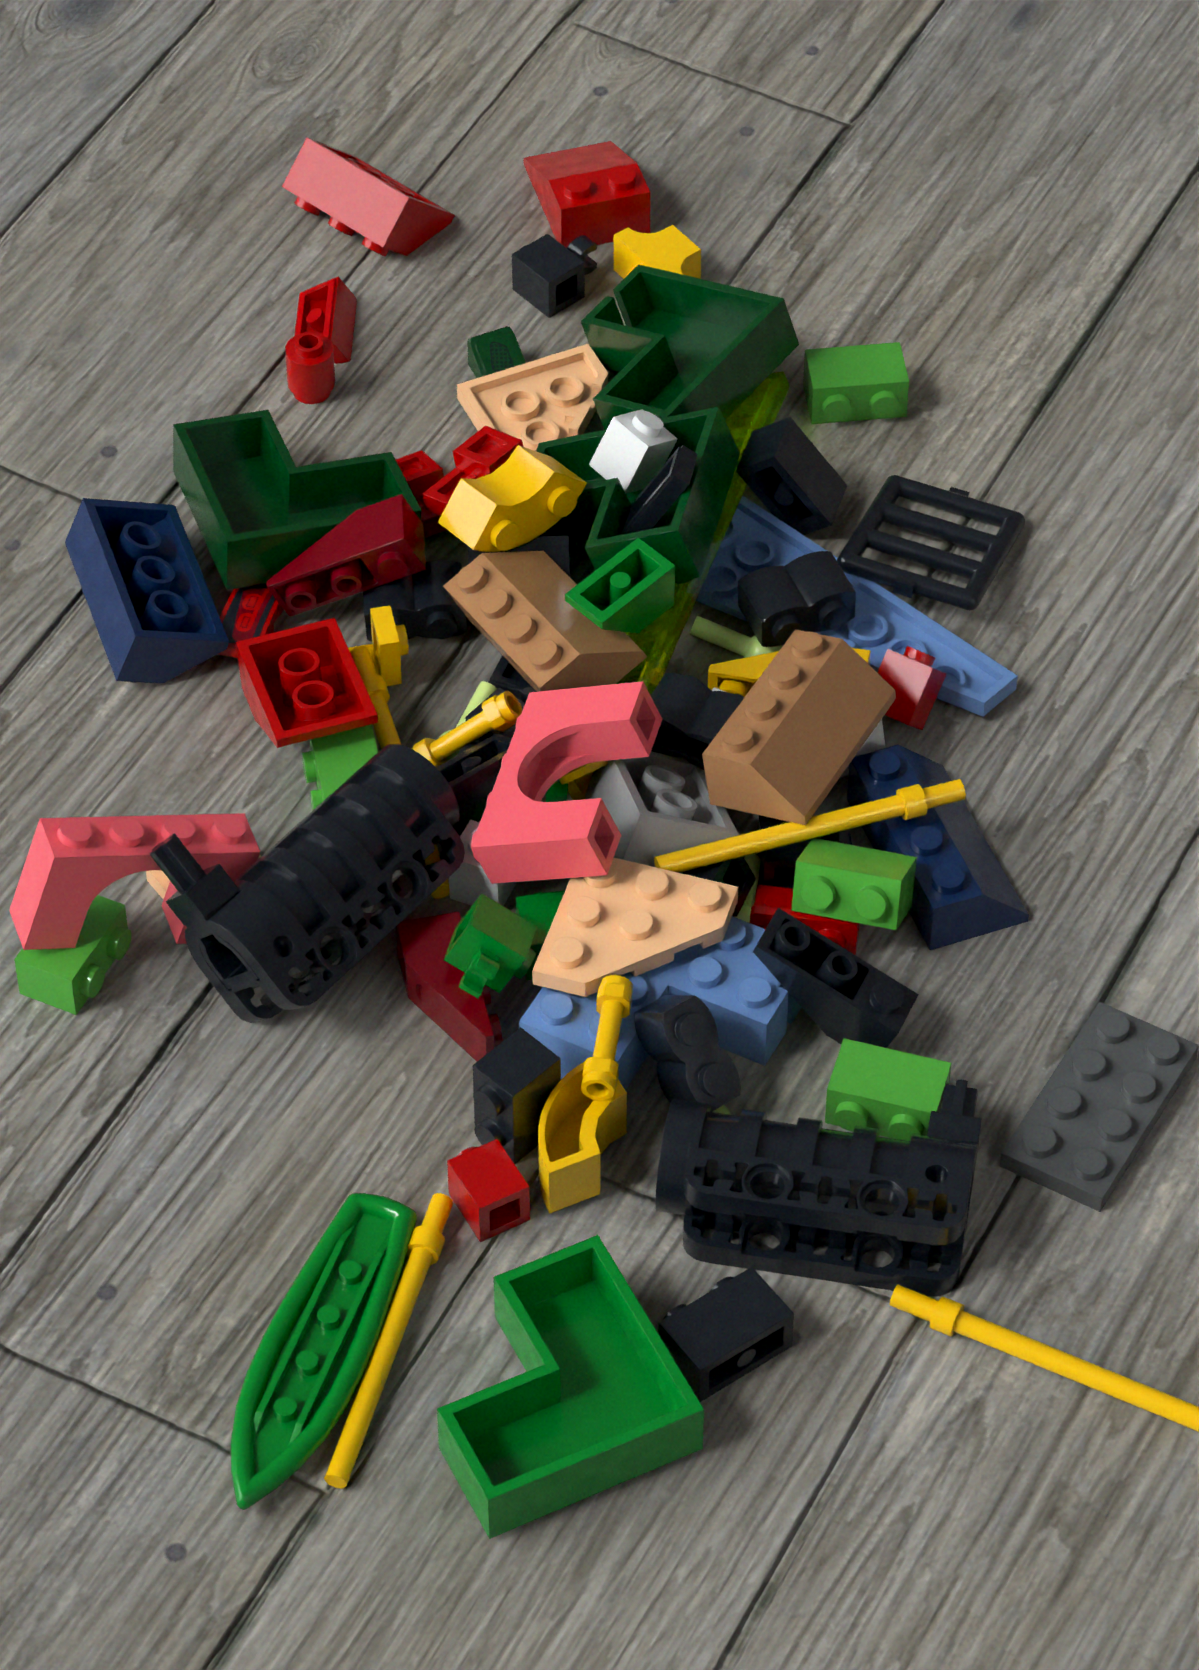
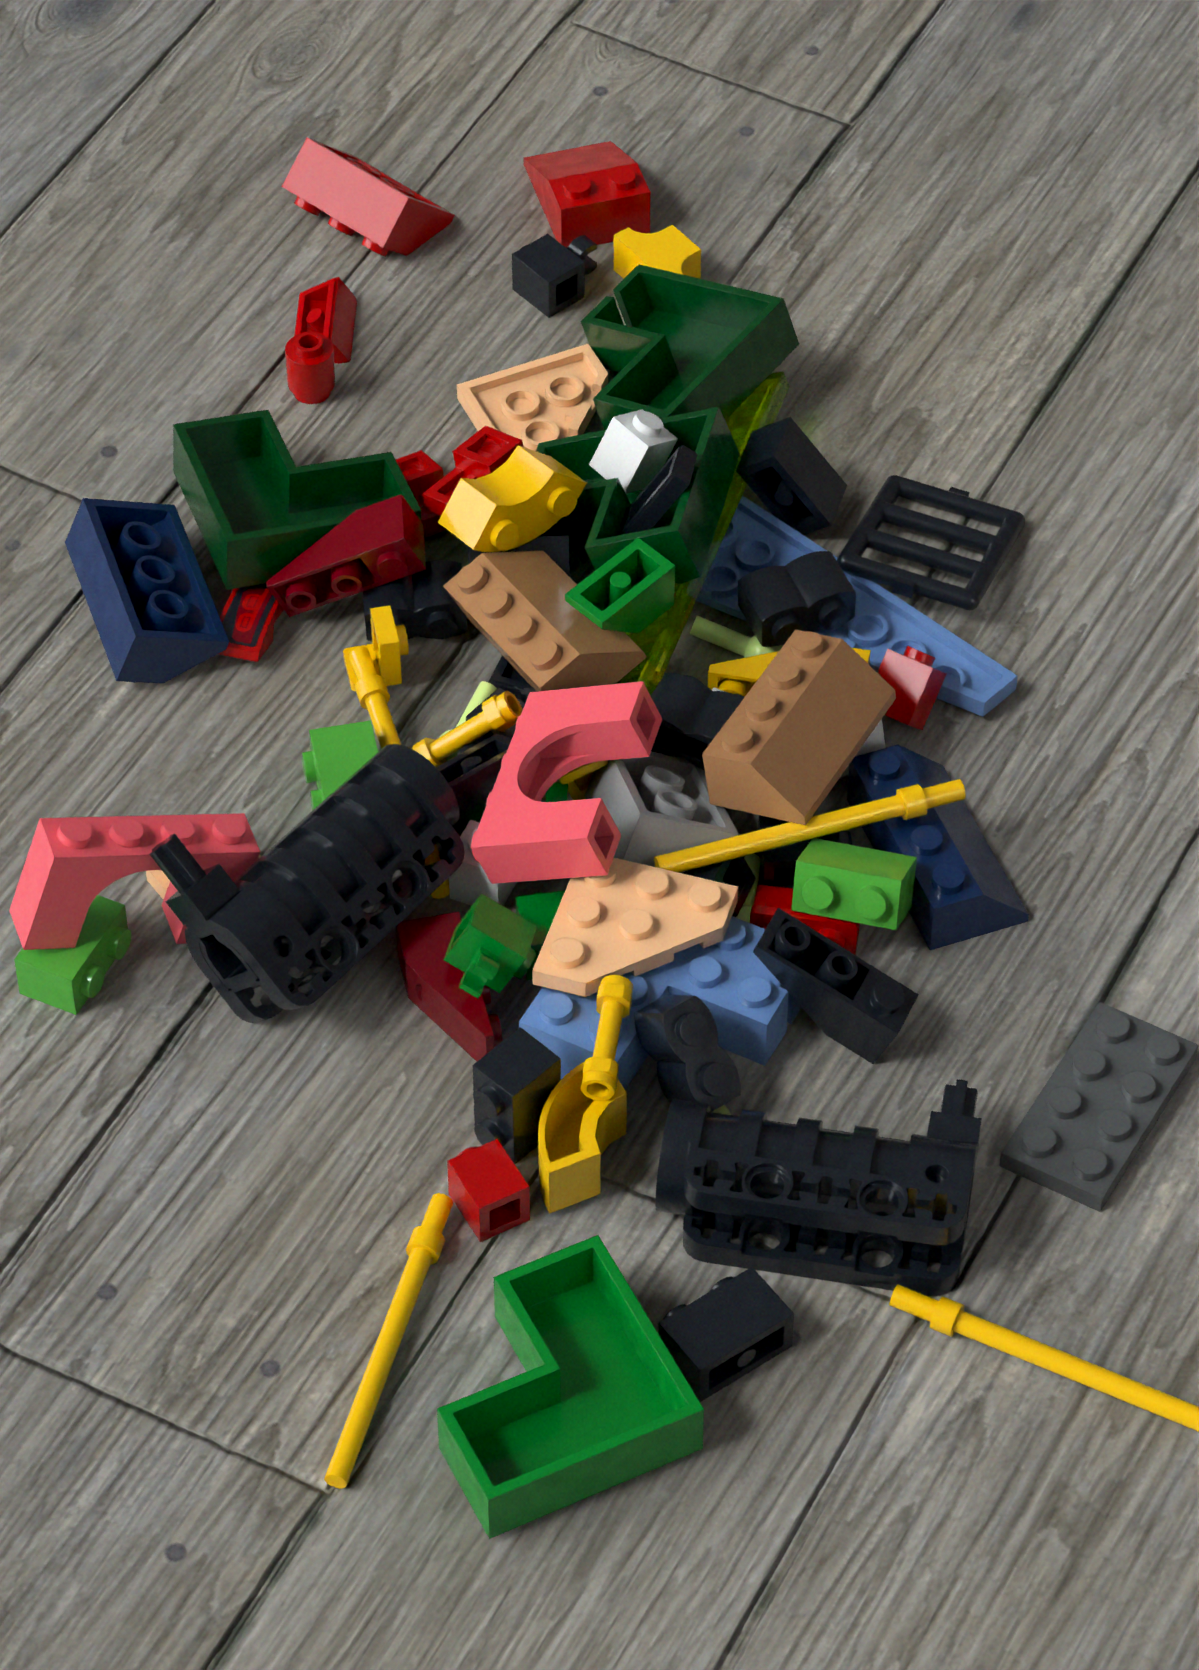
green piece [231,1193,417,1510] -> none
red slope [236,617,379,748] -> none
dark green slope [467,327,526,378] -> none
bright green brick [803,342,909,424] -> none
bright green brick [825,1038,952,1141] -> none

